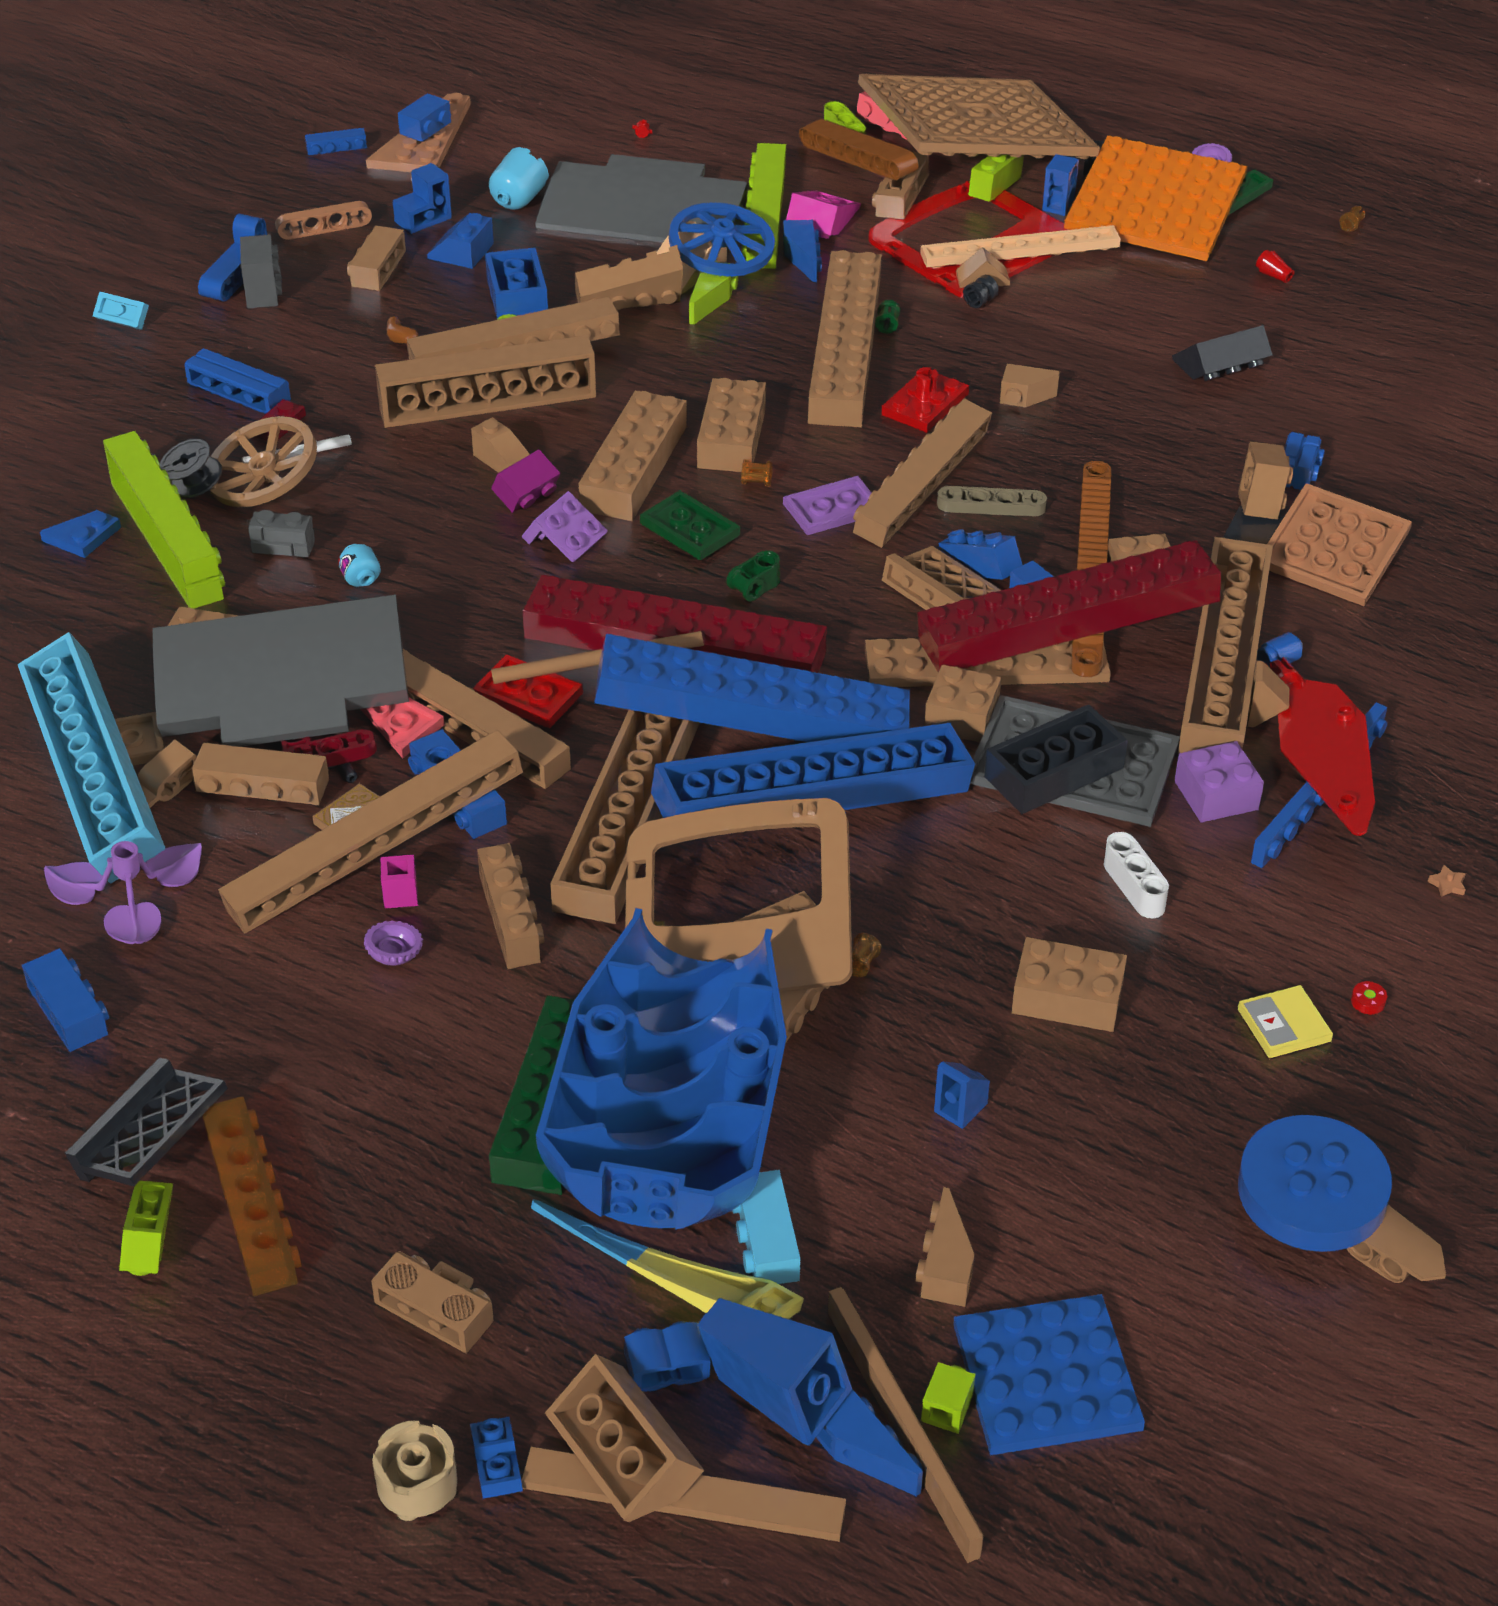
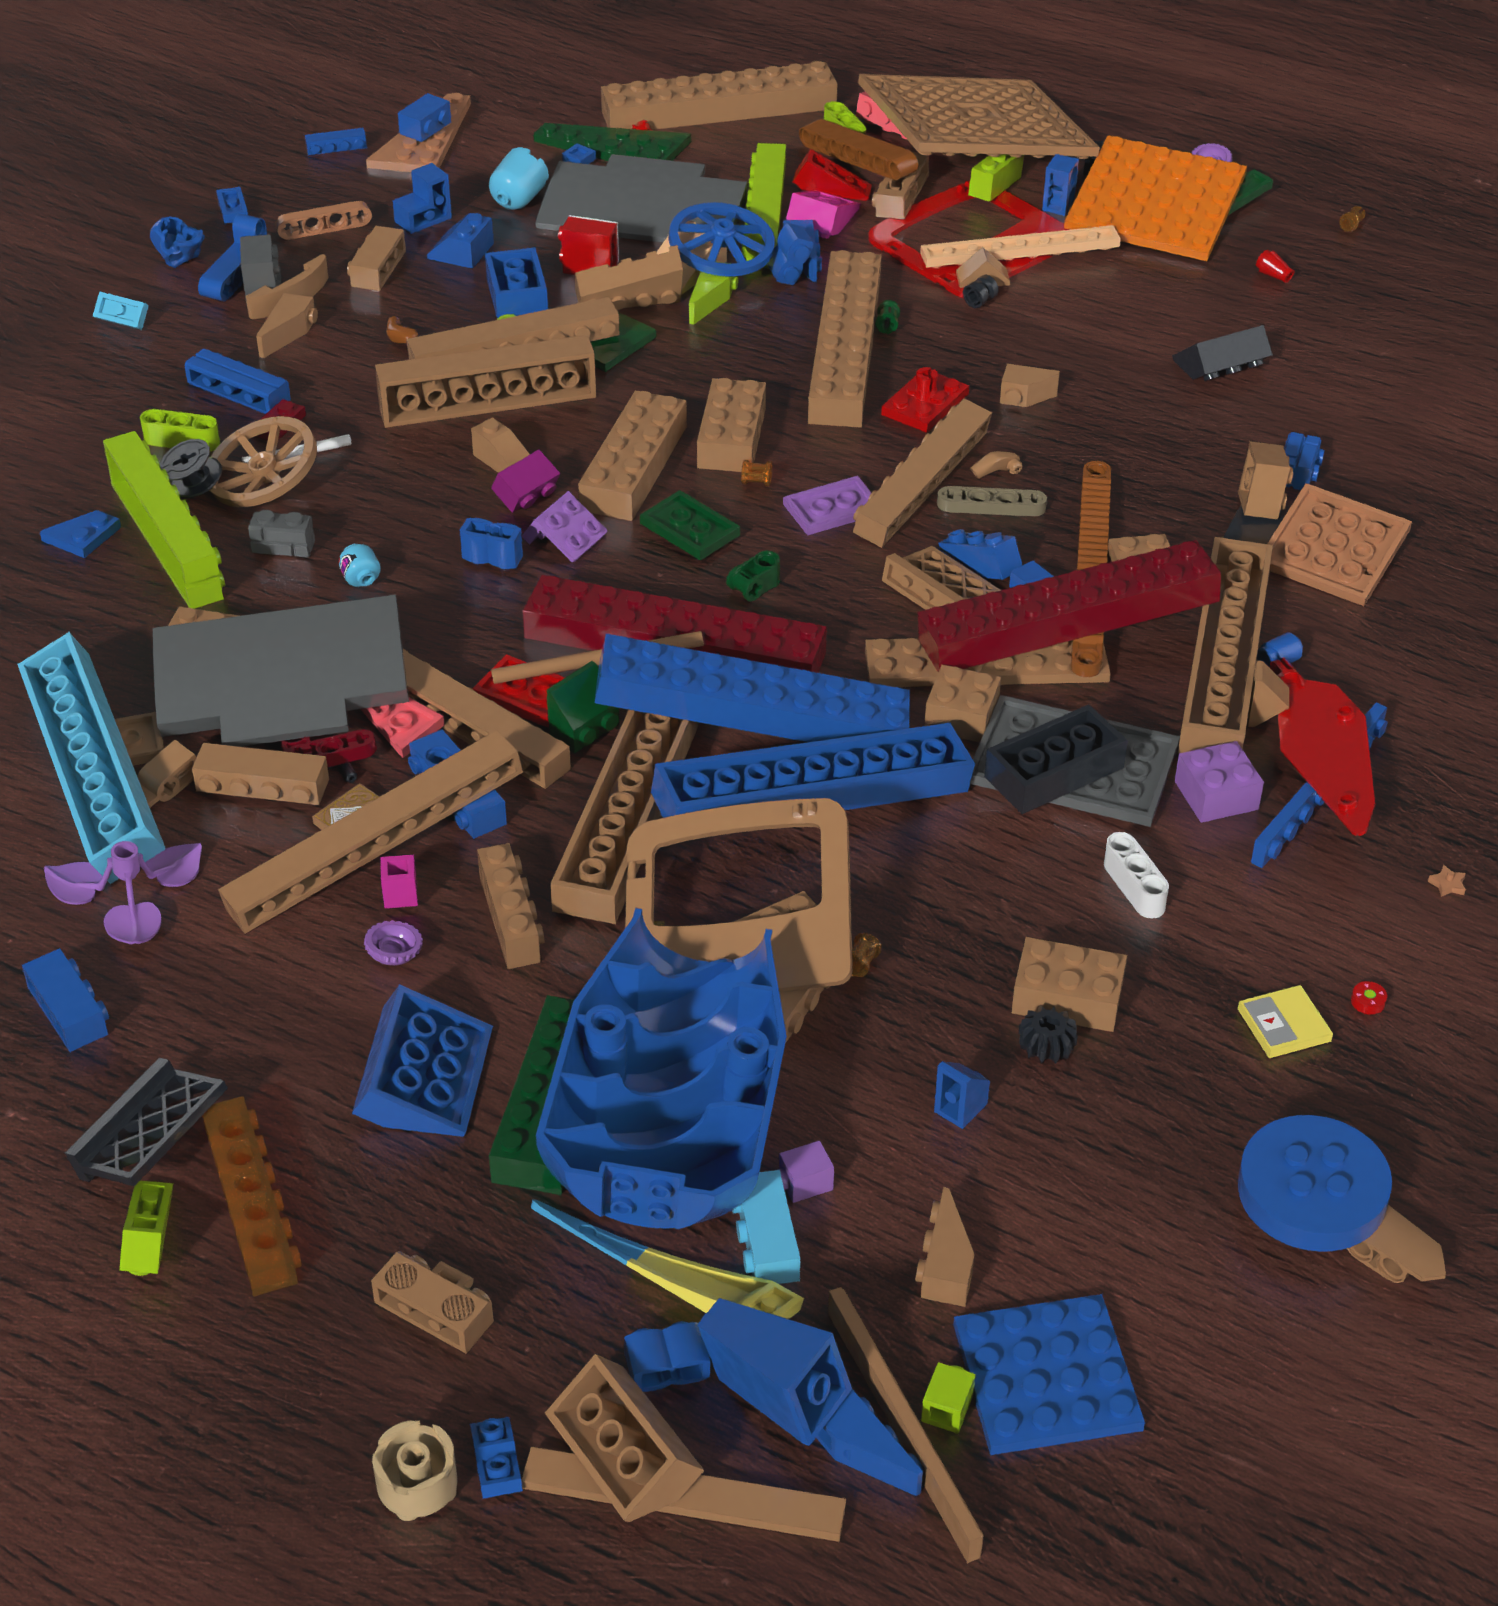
none -> lime beam [140,409,220,452]
none -> blue head [150,216,205,268]
none -> blue plate [216,187,248,224]
none -> medium nougat slope [246,254,329,320]
none -> medium nougat slope [256,293,318,358]
none -> blue slope [352,984,493,1137]
none -> blue brick [460,518,523,569]
none -> dark green wing [534,123,691,161]
none -> dark green slope [546,661,619,753]
none -> red piece [558,215,619,275]
none -> blue plate [562,144,596,164]
none -> dark green tile [590,312,656,372]
none -> medium nougat brick [601,61,837,130]
none -> blue brick [767,223,813,285]
none -> medium lavender brick [777,1141,834,1203]
none -> red slope [793,149,872,201]
none -> medium nougat arm [970,451,1023,479]
none -> black gear [1018,1005,1078,1064]

